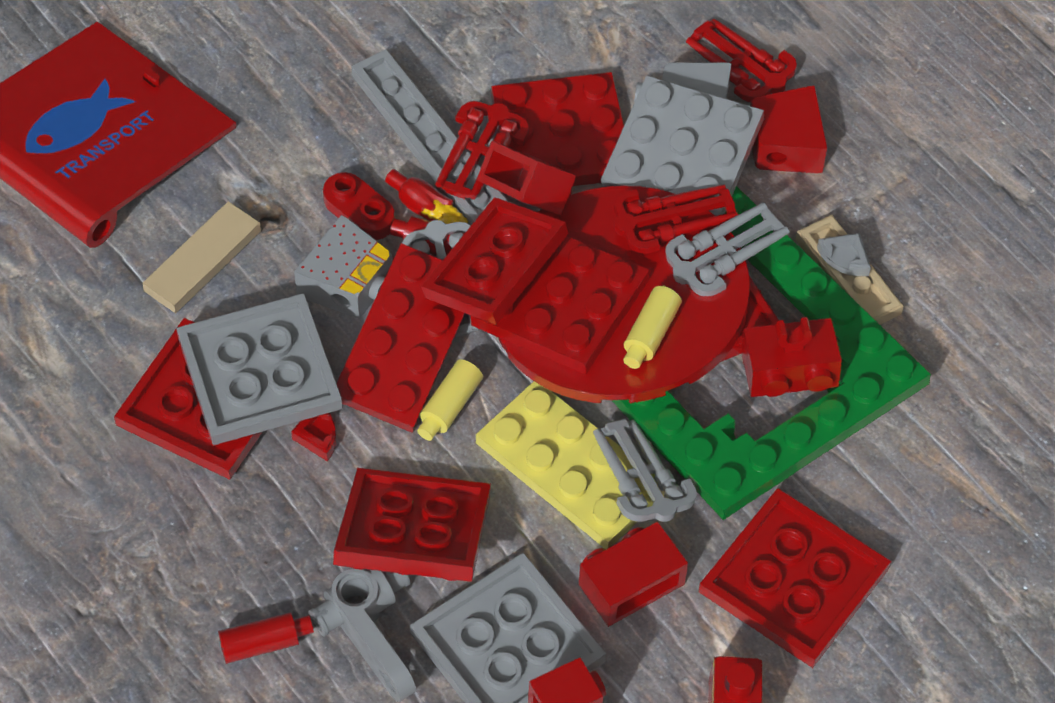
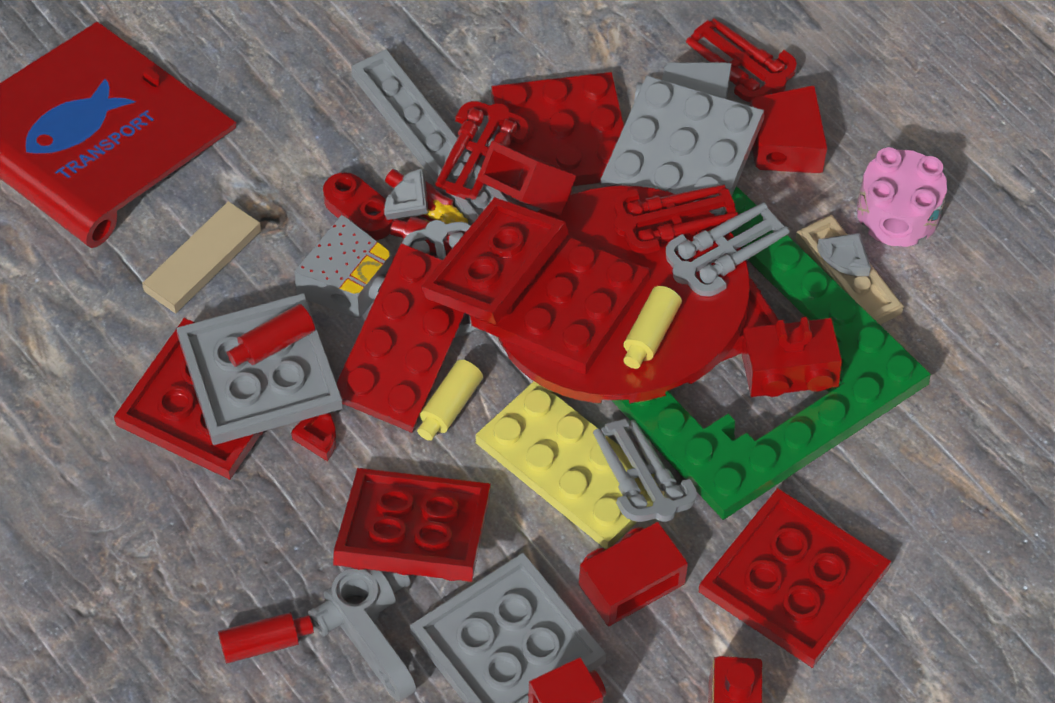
none -> red cylinder [227,304,315,367]
none -> light grey tile [384,169,429,220]
none -> bright pink brick [857,147,947,247]

